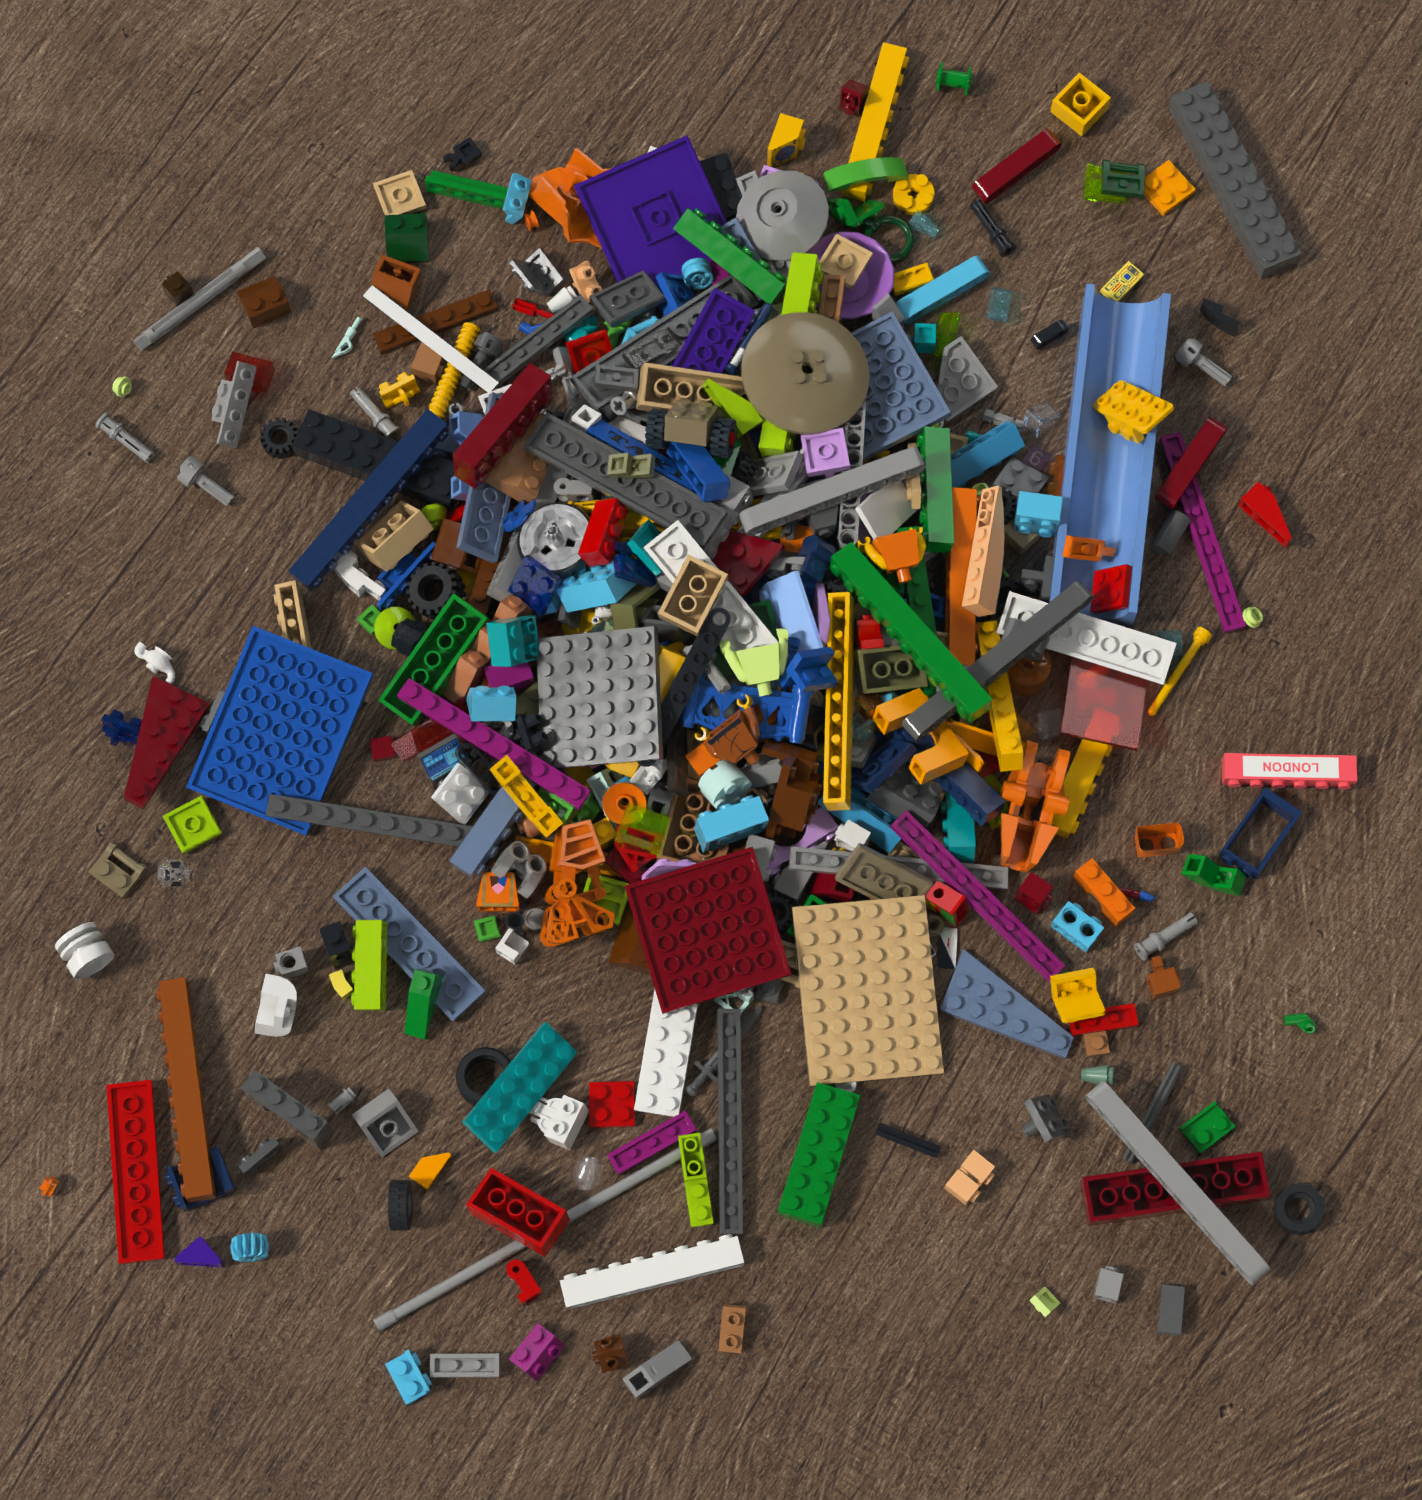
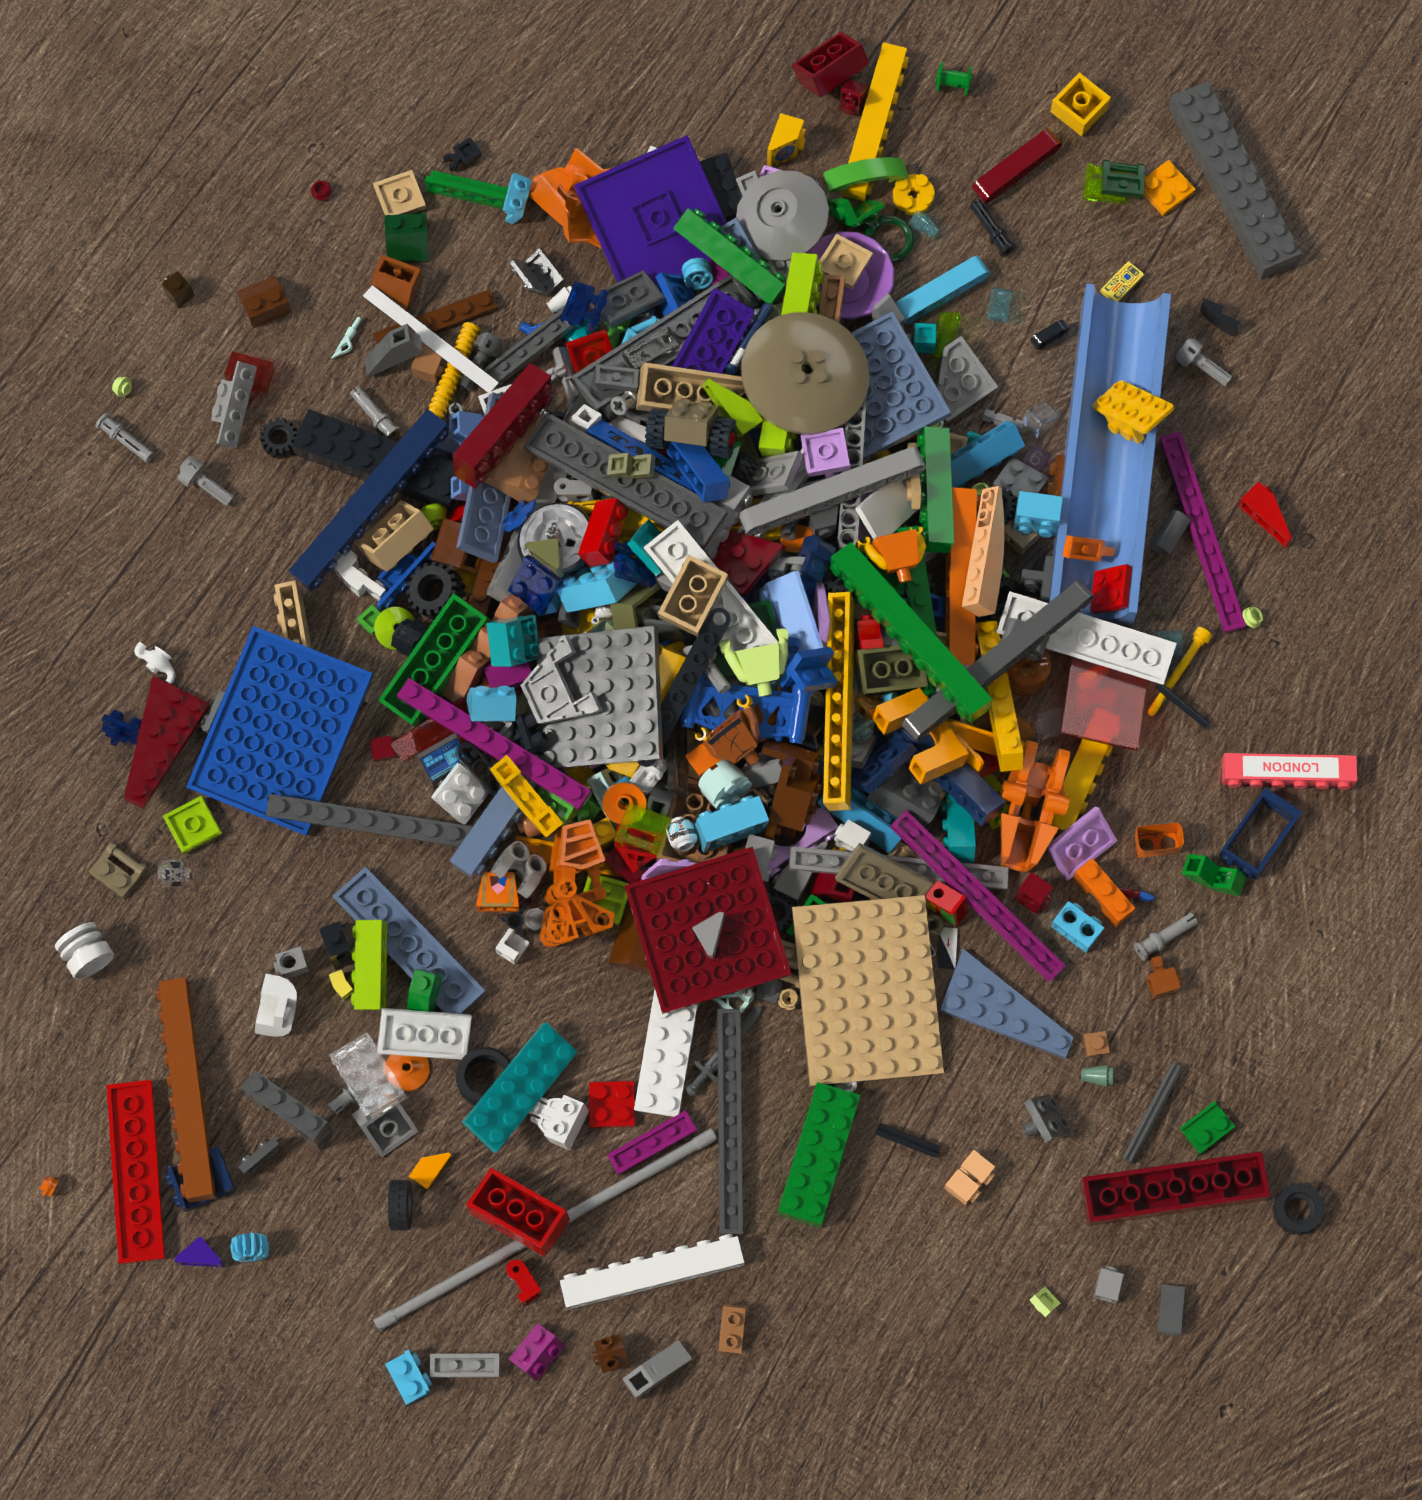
light grey piece [133,247,266,351] -> none
yellow hips [379,372,420,409] -> none
bright green tile [474,915,501,943] -> none
red axle [513,298,554,319] -> none
orange bush [523,210,540,231] -> none
light nougat hips [569,261,602,303] -> none
clear head [572,1156,604,1190] -> none
lime slope [678,1133,714,1228] -> none
yellow plate [892,263,934,296] -> none
yellow bracket [1050,968,1105,1023] -> none
red plate [1069,1003,1139,1036] -> none
light grey beam [1085,1081,1270,1285] -> none
dark red beam [1154,416,1228,510] -> none
green arm [1284,1013,1316,1034] -> none
none -> dark red plate [311,180,332,201]
none -> clear plate [329,1032,407,1121]
none -> dark grey slope [365,324,423,377]
none -> white tile [377,1008,472,1060]
none -> orange dish [385,1055,430,1092]
none -> light grey wing [520,635,603,724]
none -> olive slope [524,538,564,578]
none -> clear blue plate [560,281,609,331]
none -> head [666,817,698,851]
none -> light grey slope [692,912,725,959]
none -> tan plate [778,989,800,1010]
none -> dark red brick [792,31,870,98]
none -> lavender tile [1047,806,1118,881]
none -> black bar [1155,683,1211,729]

